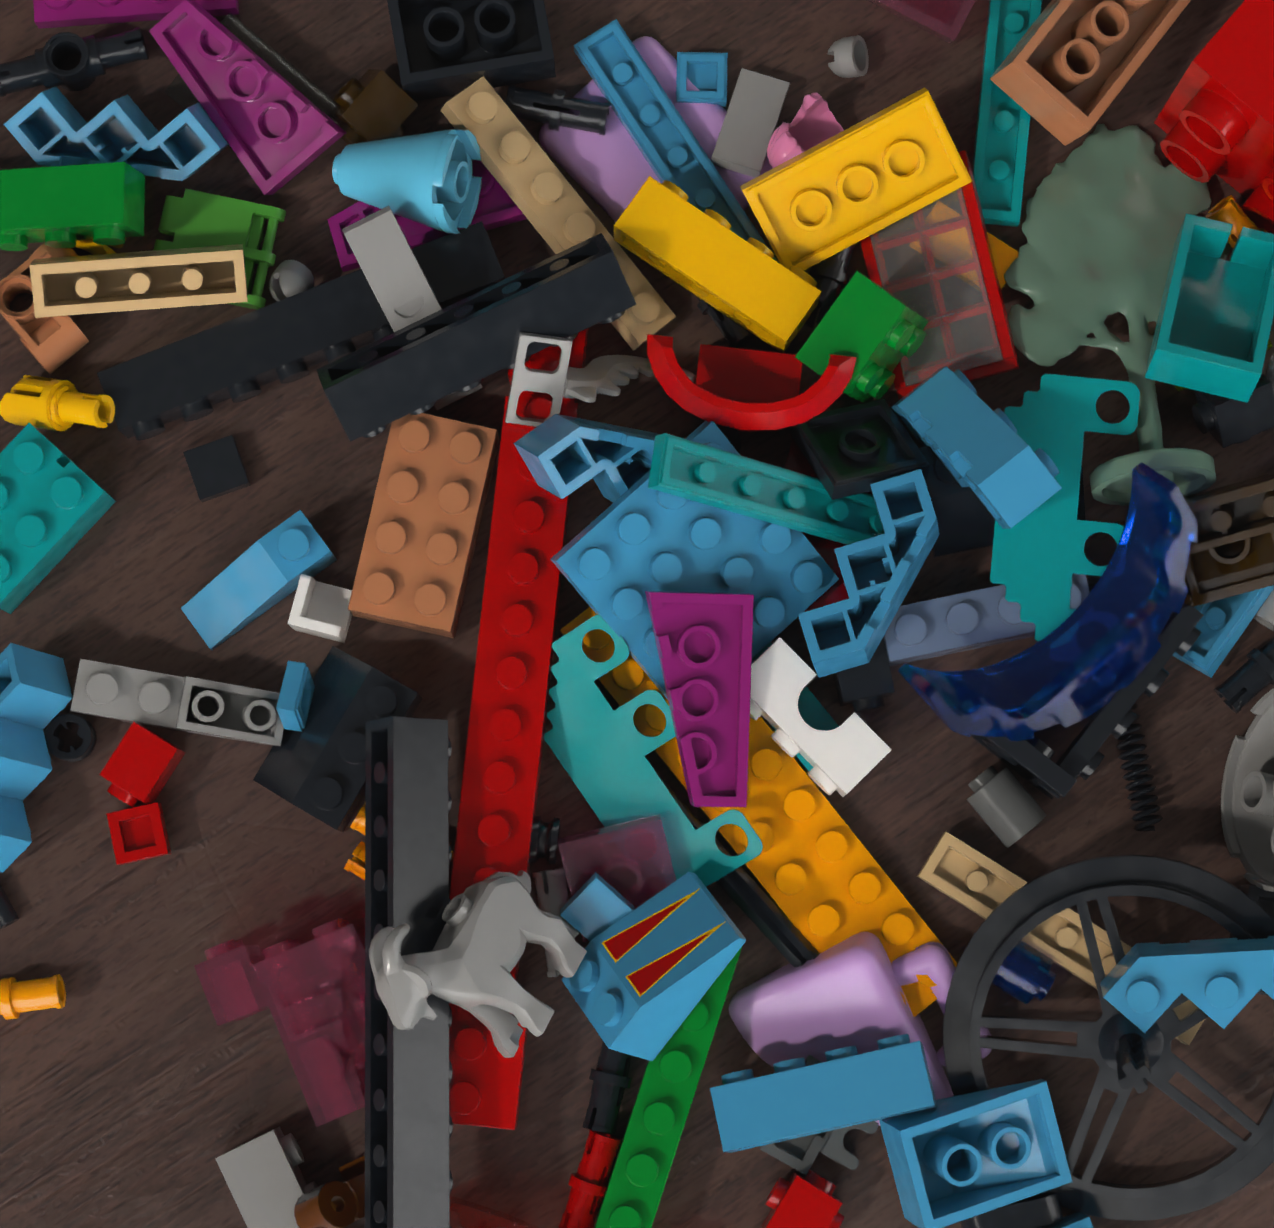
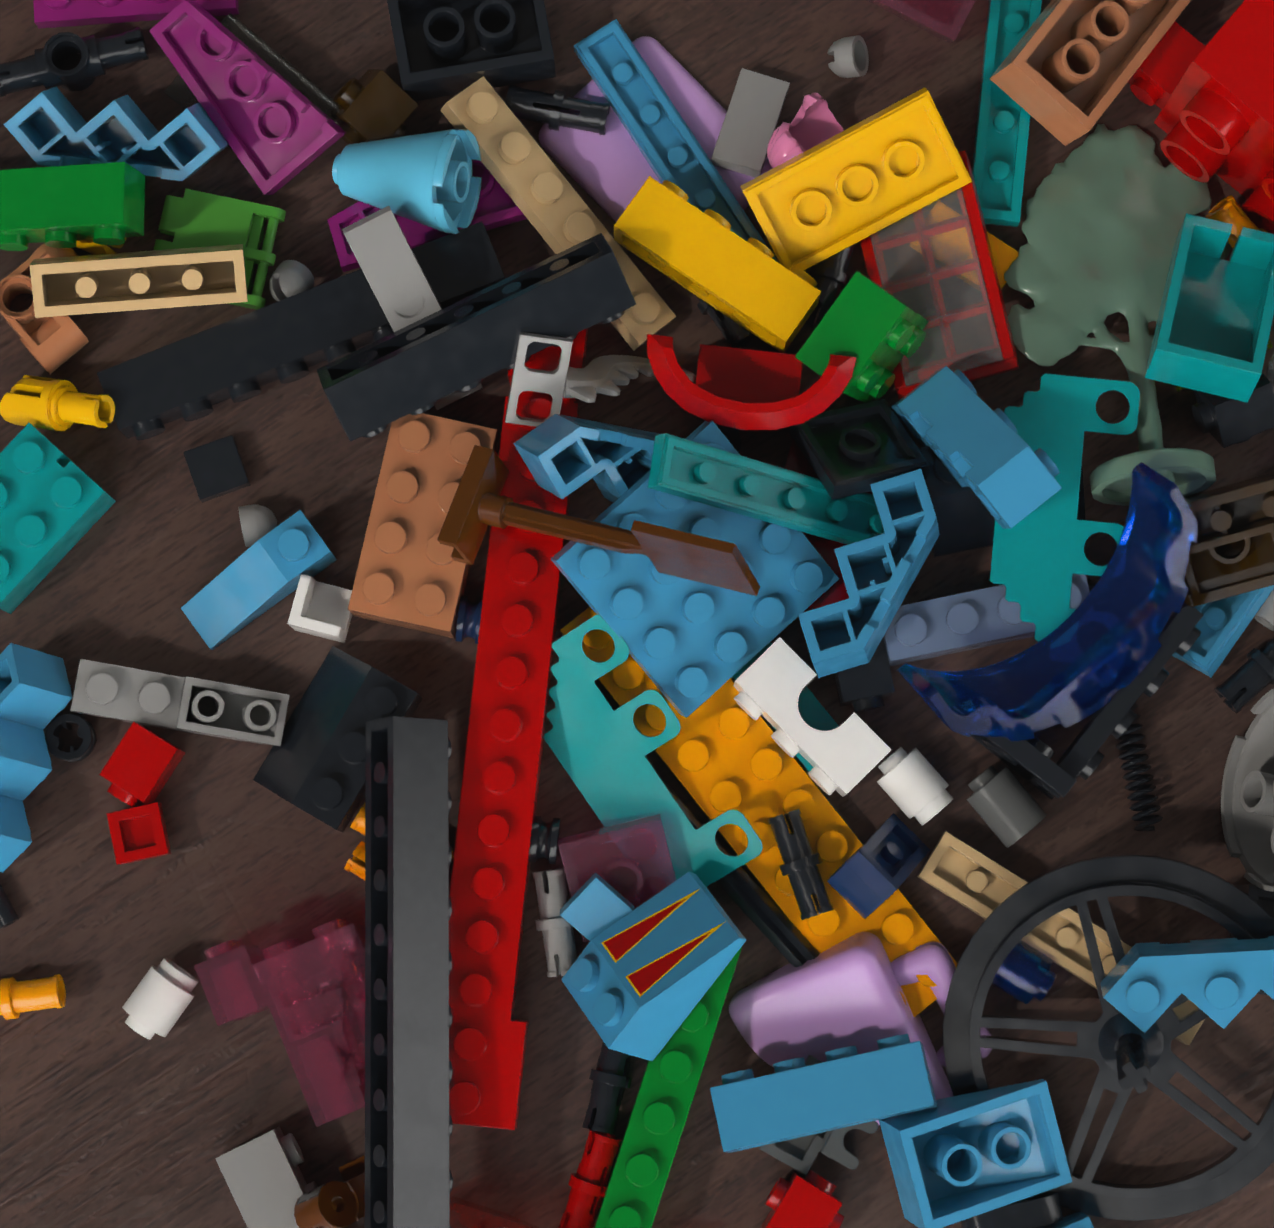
dark azure tile [276,661,315,732] -> none
light grey animal [369,870,587,1058] -> none
magenta wing [645,591,754,807] -> none
dark azure tile [676,52,728,107] -> none
none -> white brick [122,958,199,1040]
none -> light grey hinge [238,504,277,547]
none -> reddish brown piece [437,445,760,596]
none -> dark blue bush [456,595,483,644]
none -> black pin [768,809,834,920]
none -> dark blue plate [827,813,930,919]
none -> white brick [877,747,954,826]
none -> red brick [1128,21,1205,110]

